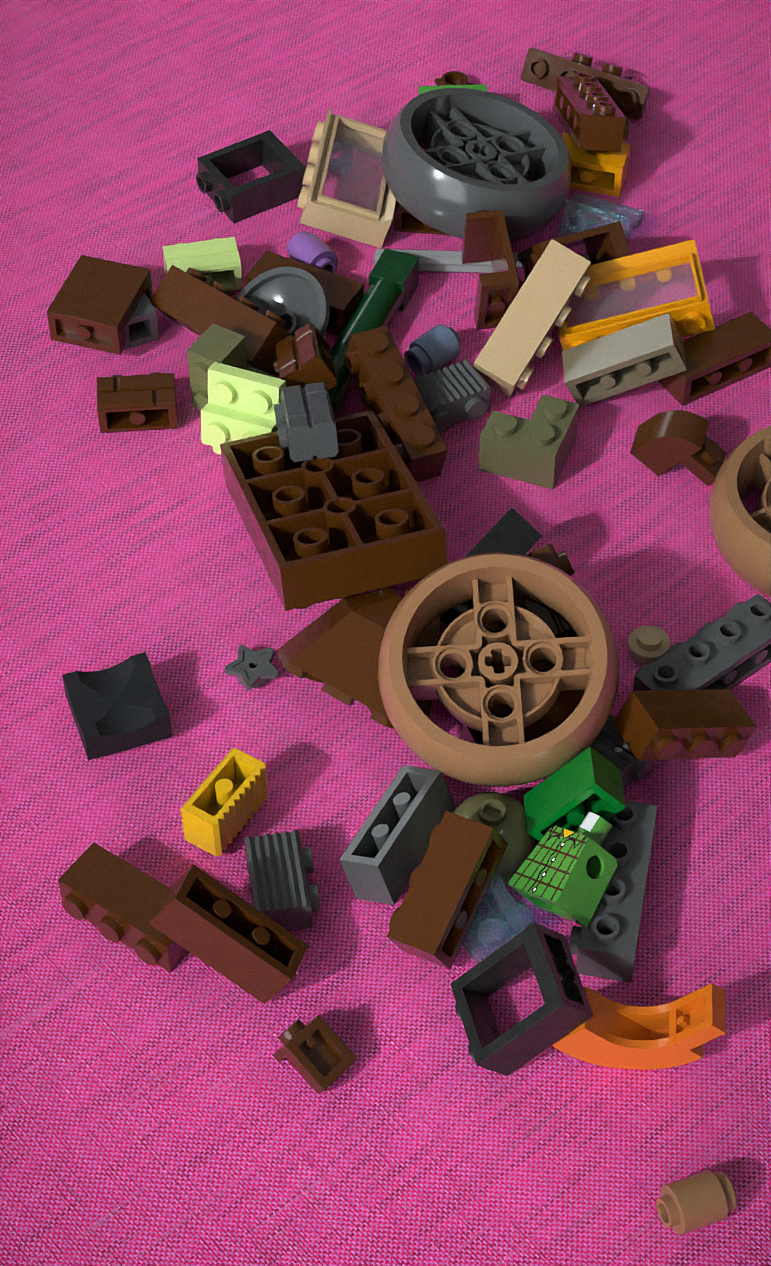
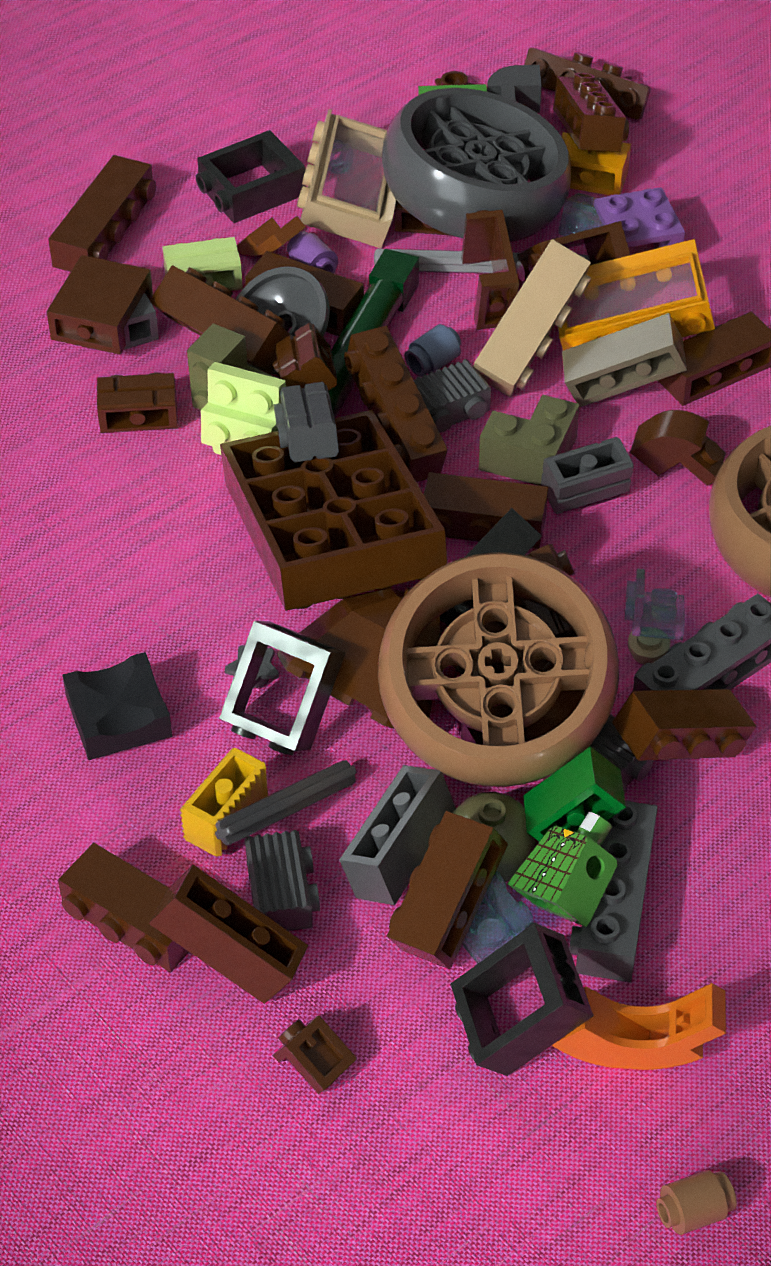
none -> reddish brown brick [48,155,156,272]
none -> dark grey axle [215,760,357,845]
none -> window [219,621,346,755]
none -> dark orange slope [237,216,306,256]
none -> reddish brown brick [424,472,548,549]
none -> dark grey brick [487,65,541,113]
none -> dark grey brick [541,437,634,514]
none -> medium lavender bracket [594,187,685,267]
none -> clear light blue bracket [624,569,685,640]

